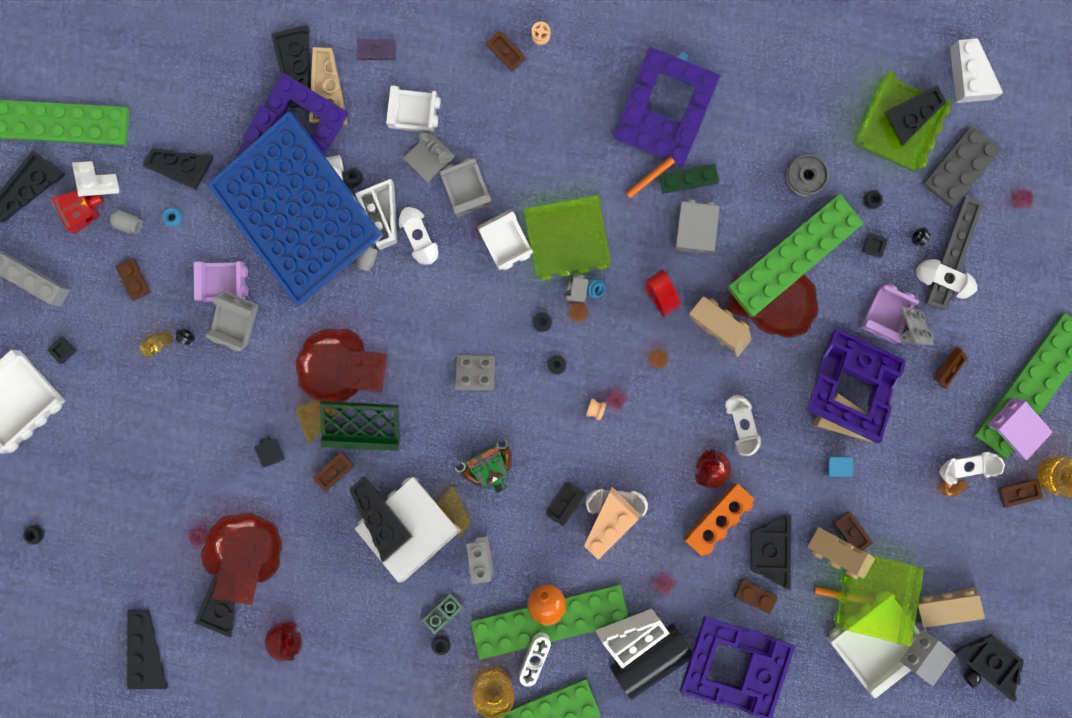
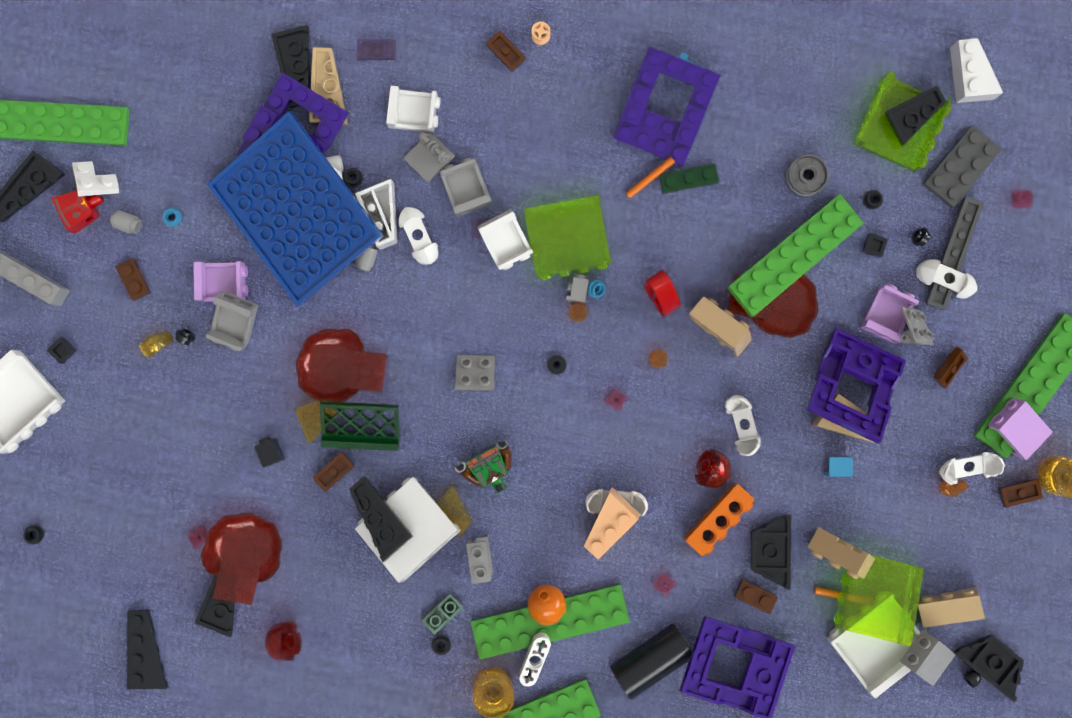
black wing [143,148,214,190] -> none
black plate [533,313,552,332] -> none
black hinge [546,482,585,527] -> none
light nougat wheel [586,398,606,421] -> none
white wedge [595,609,670,668] -> none
light grey panel [674,199,720,254] -> none
reddish brown plate [833,511,873,551] -> none

